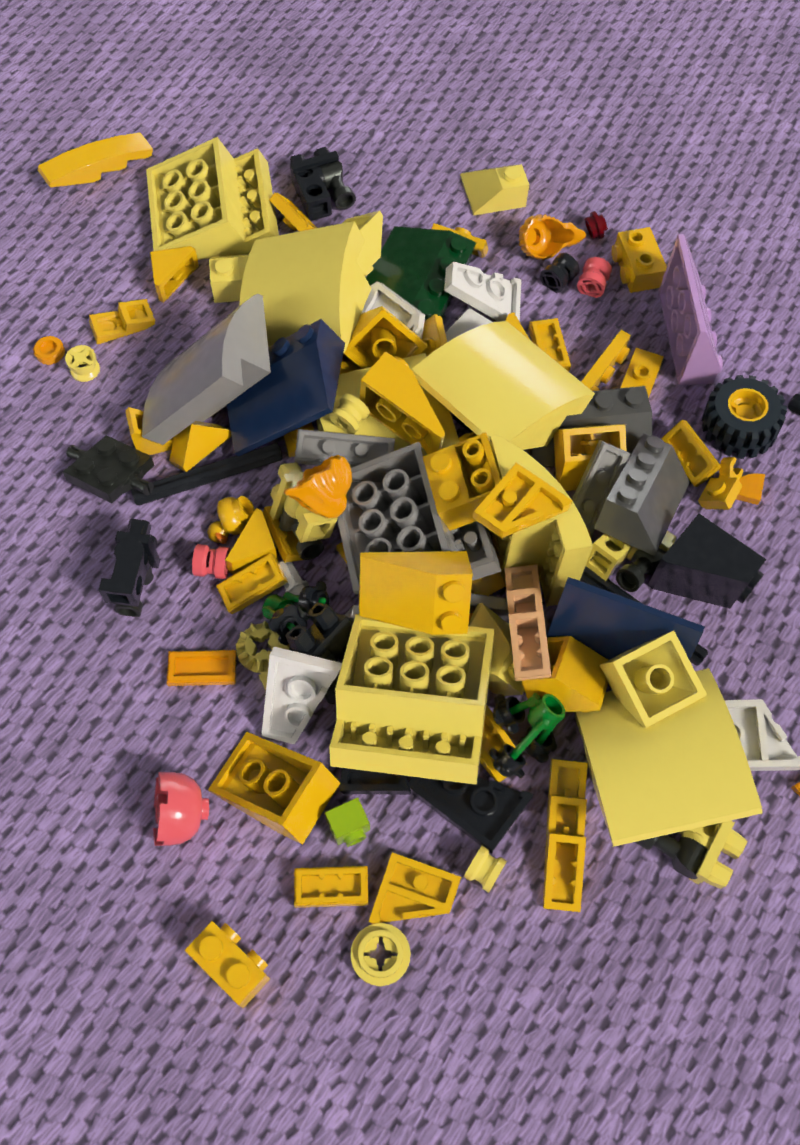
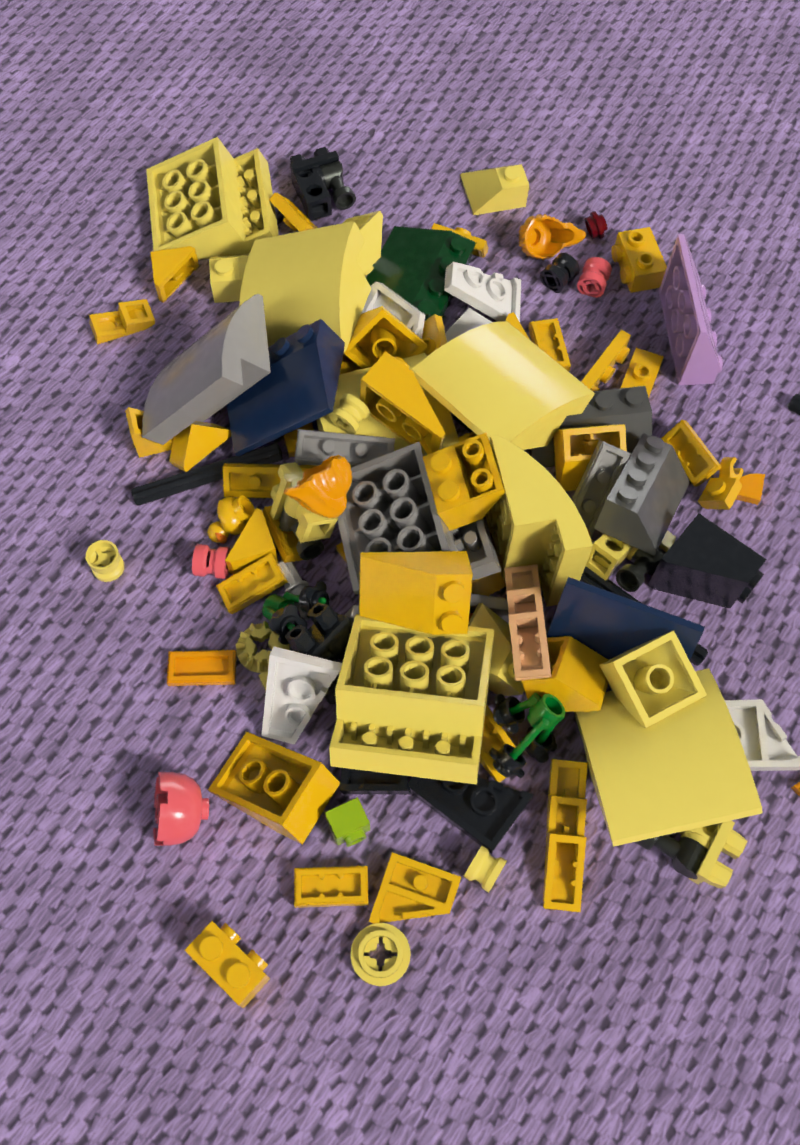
light orange tile [33,336,65,365] -> none
yellow slope [38,132,153,188] -> none
pearl dark grey plate [63,435,155,504] -> none
light yellow wheel [65,345,100,382] -> none
black hips [98,519,160,617] -> none
yellow wing [473,462,573,538] -> none
black wheel [702,375,787,459] -> none
none -> light yellow wheel [85,540,124,582]
none -> yellow plate [223,463,317,498]

